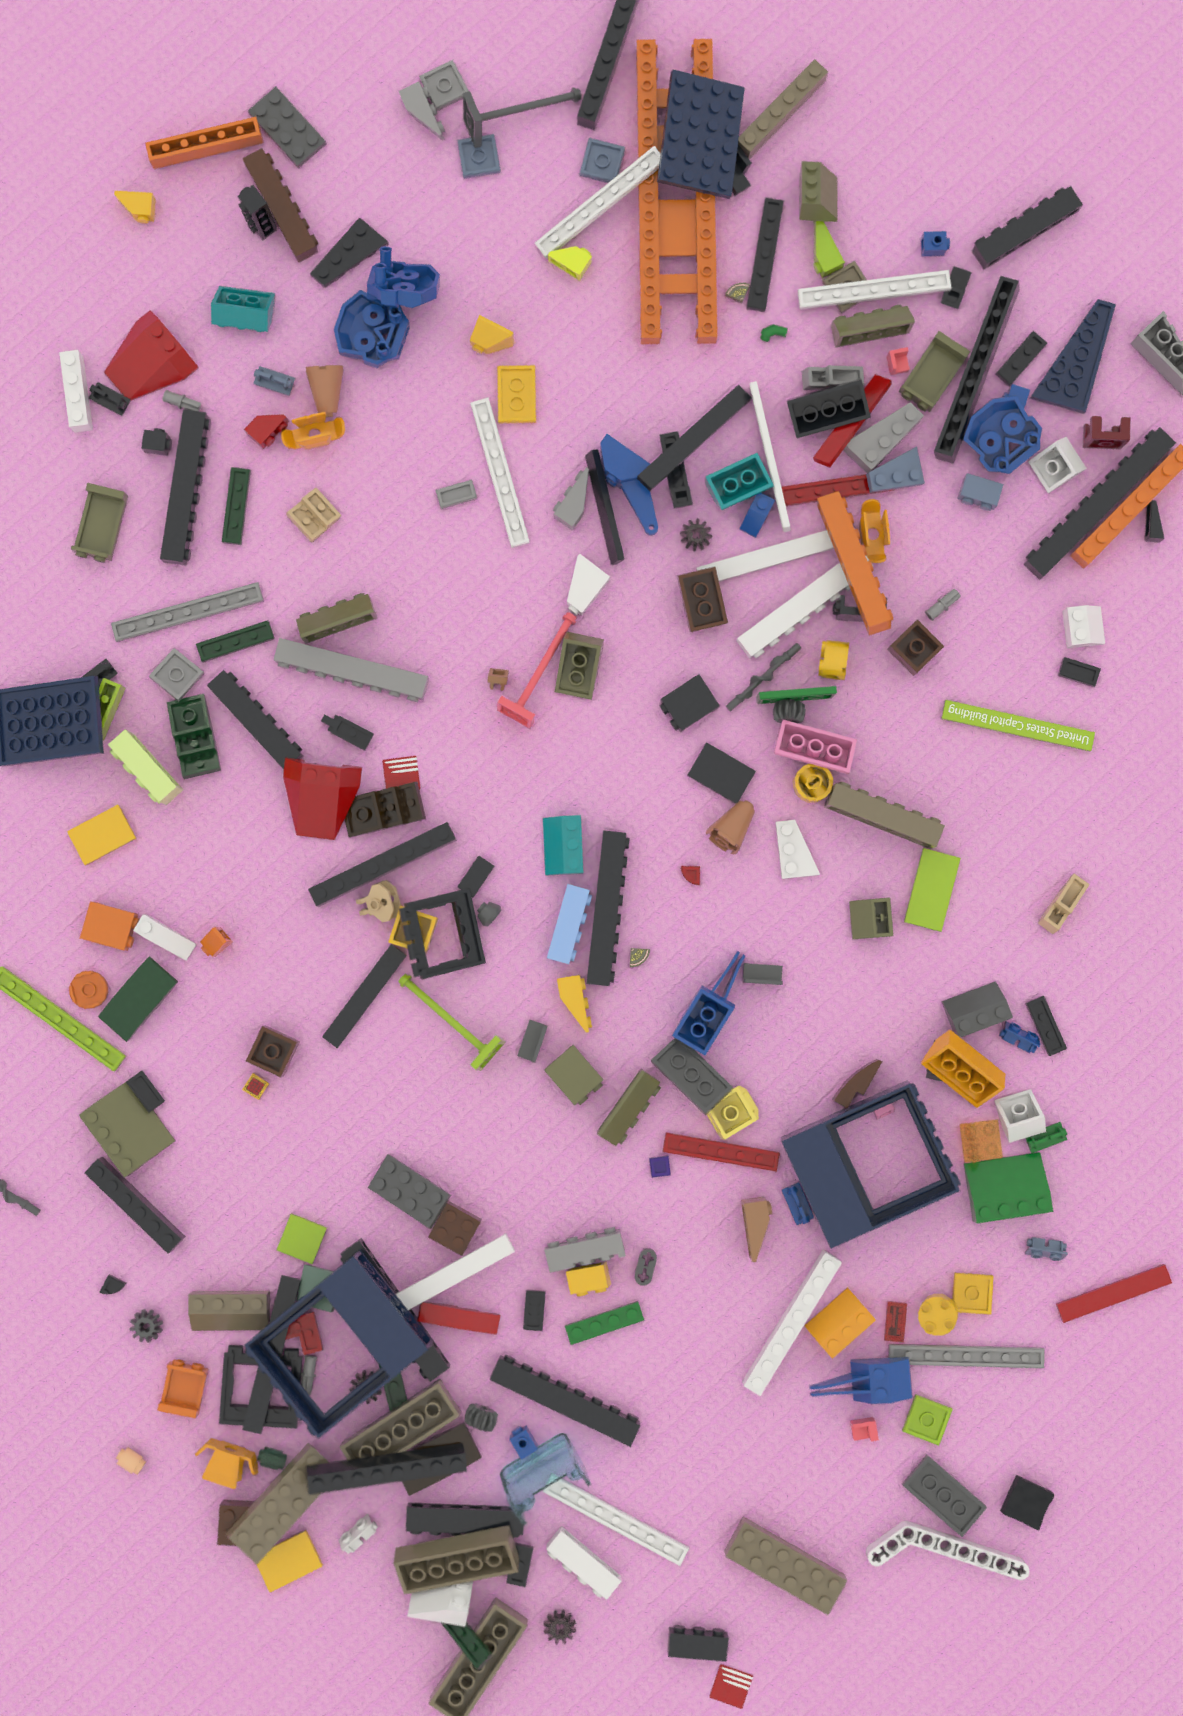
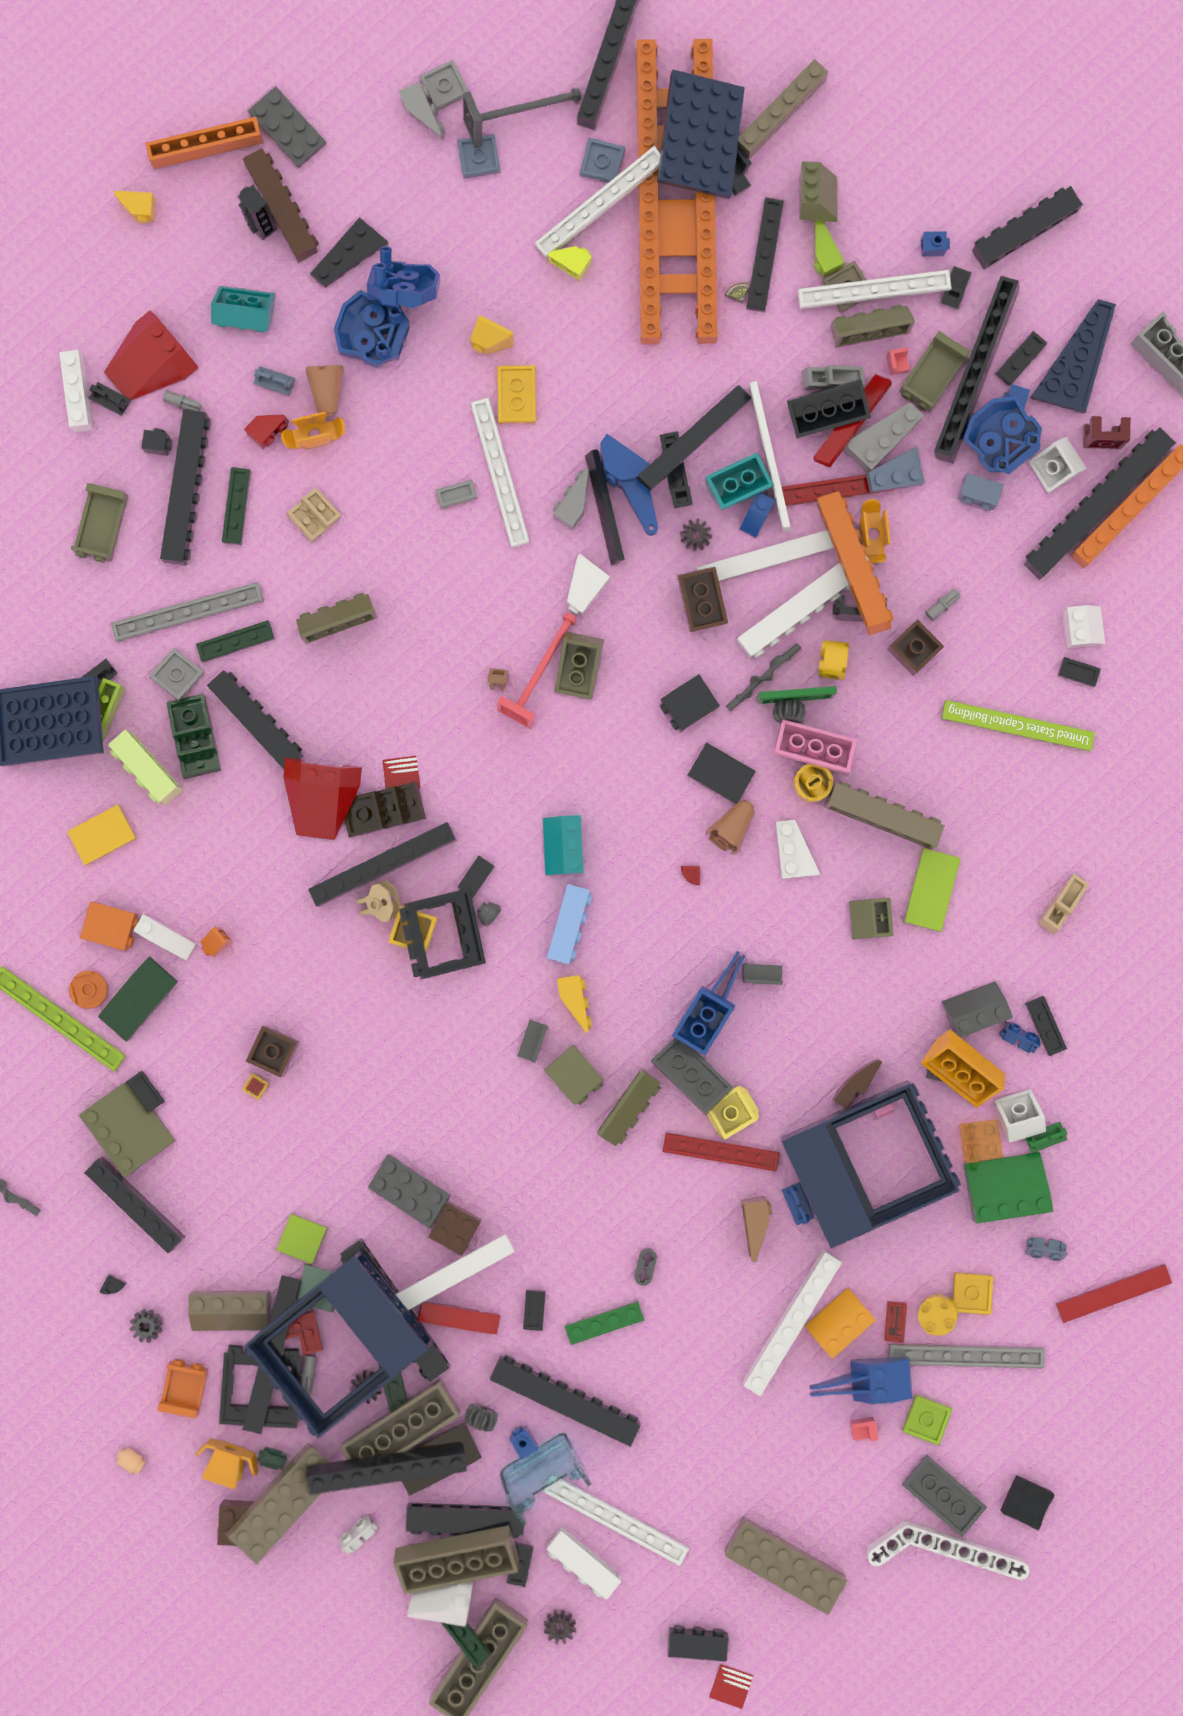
yellow tile [257,1530,323,1593] -> none
light grey brick [274,638,429,702] -> none
black hinge [321,714,374,751] -> none
black tile [322,944,407,1048] -> none
lime tile [398,973,506,1071] -> none
light grey wedge [544,1227,626,1272] -> none
yellow brick [566,1261,611,1297] -> none
black brick [586,830,630,986] -> none
olive tile [630,948,650,967] -> none
dark purple tile [649,1156,671,1178] -> none
green arm [760,324,788,342] -> none
black slope [1145,500,1164,542] -> none

